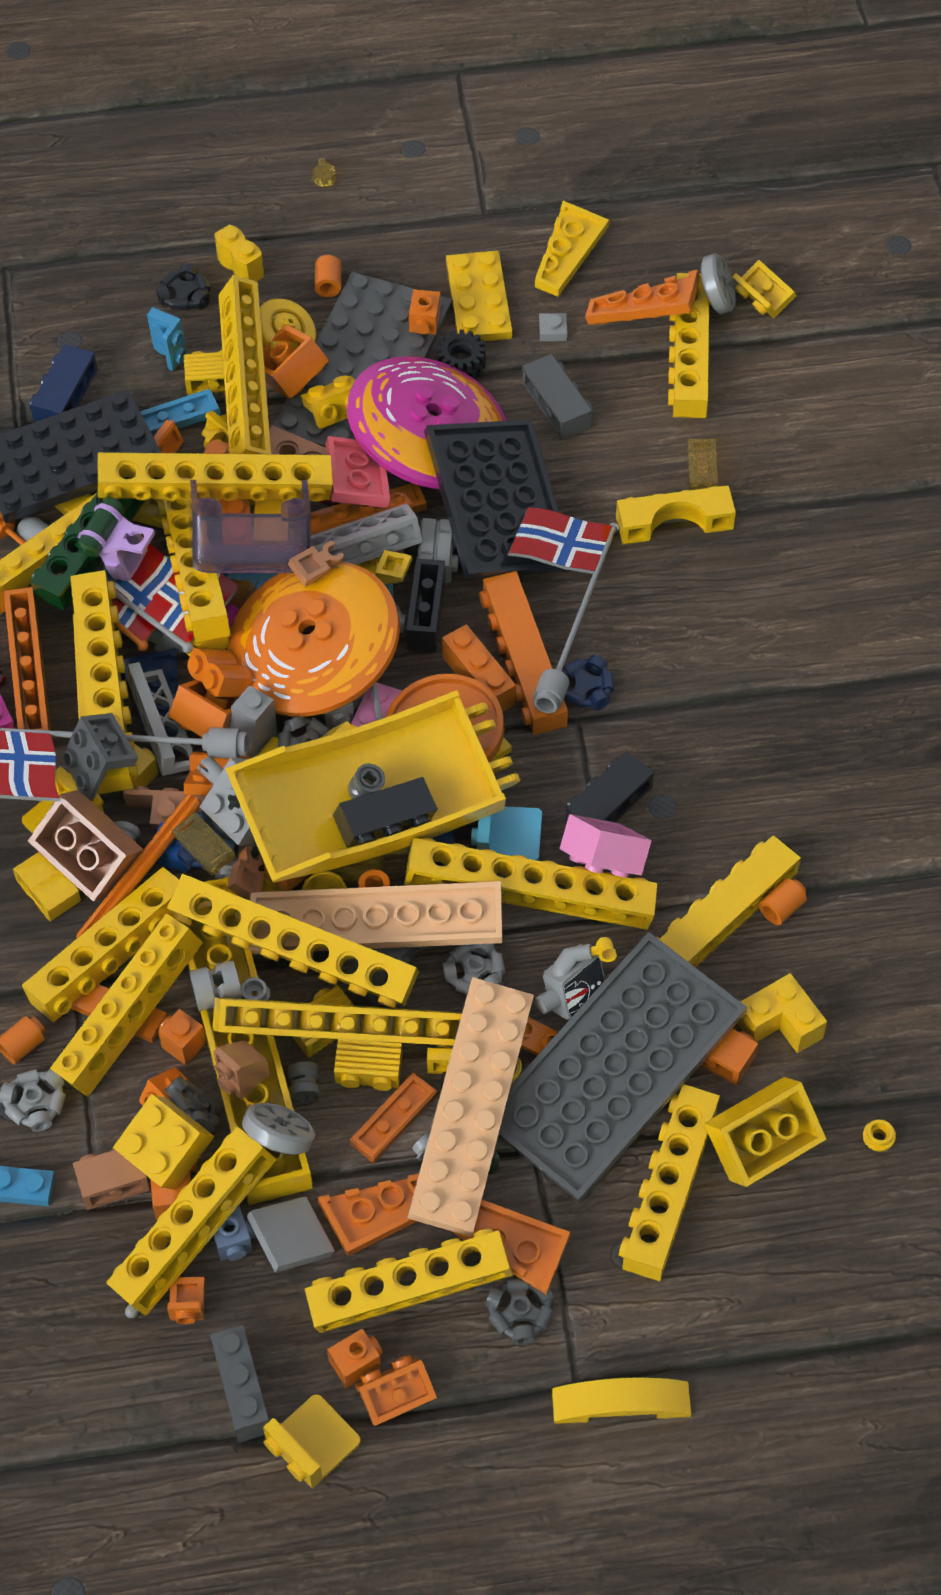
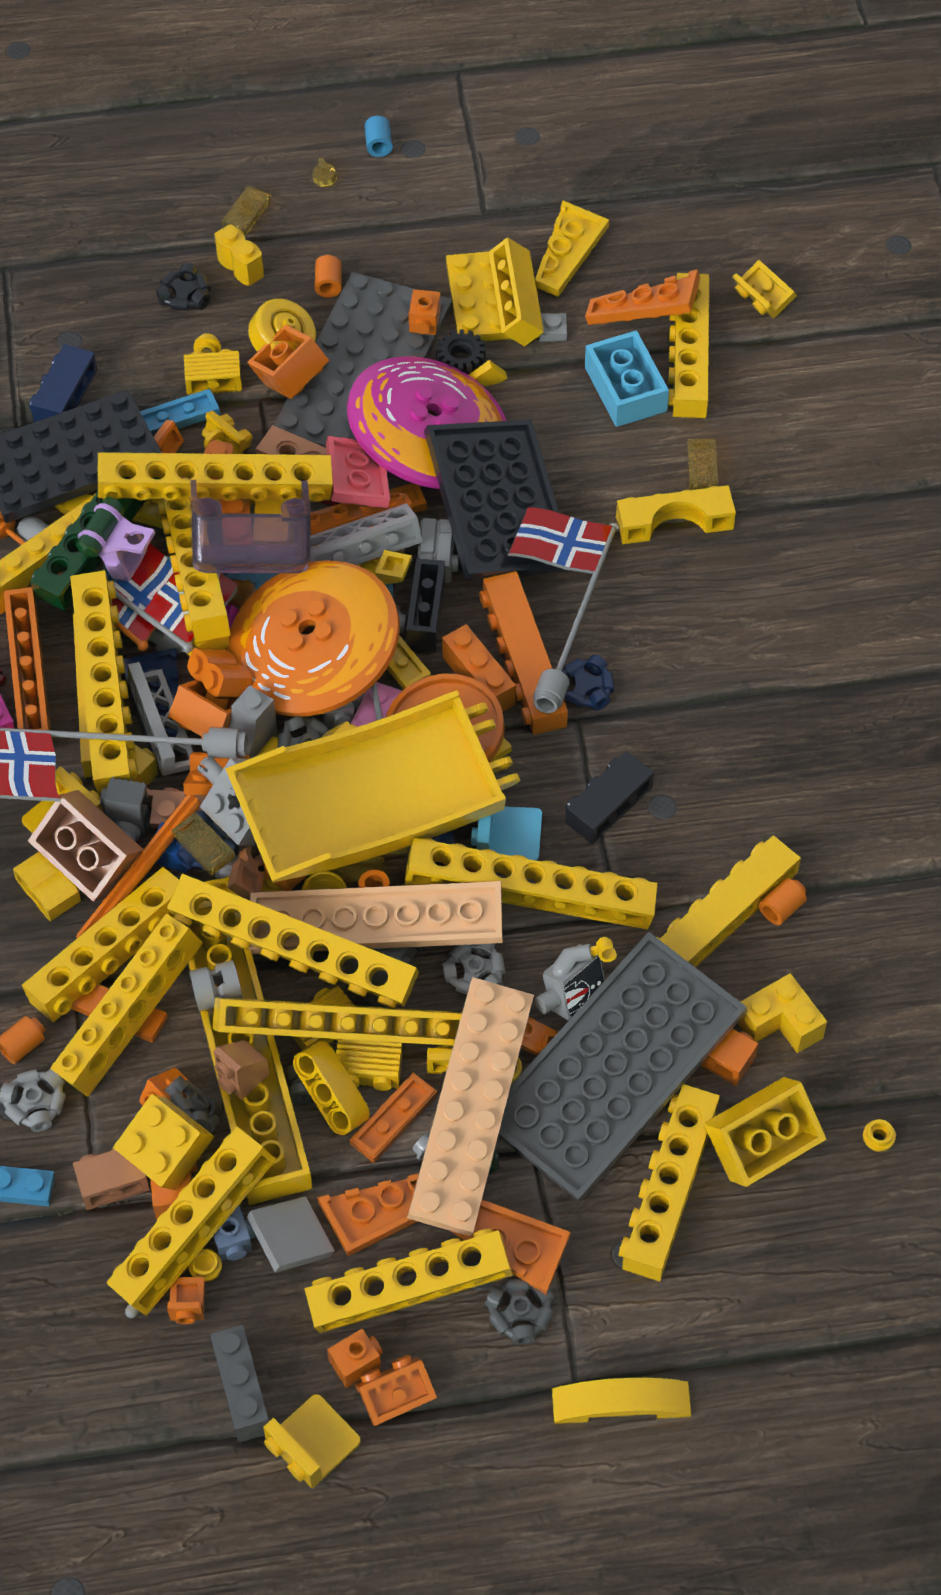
dark grey bracket [62,713,138,801] -> none
dark azure bracket [147,307,188,372] -> none
orange brick [158,1009,207,1065] -> none
yellow brick [219,275,271,454] -> none
light grey plate [241,977,271,1000] -> none
light grey wheel [242,1103,315,1155] -> none
nougat plate [288,541,344,587] -> none
yellow bracket [300,375,356,429] -> none
black brick [333,777,438,848] -> none
dark grey wheel [348,763,385,799] -> none
dark grey brick [522,354,594,440] -> none
bright pink brick [560,814,652,878] -> none
light grey wheel [701,253,736,314] -> none
none -> dark grey brick [100,777,151,838]
none -> yellow plate [188,1249,222,1282]
none -> yellow plate [194,333,221,353]
none -> clear yellow plate [222,186,271,236]
none -> yellow beam [293,1041,370,1135]
none -> dark azure brick [364,116,393,157]
none -> yellow plate [387,635,431,690]
none -> yellow tile [469,360,508,386]
none -> yellow brick [489,237,544,347]
none -> medium azure brick [585,330,669,427]

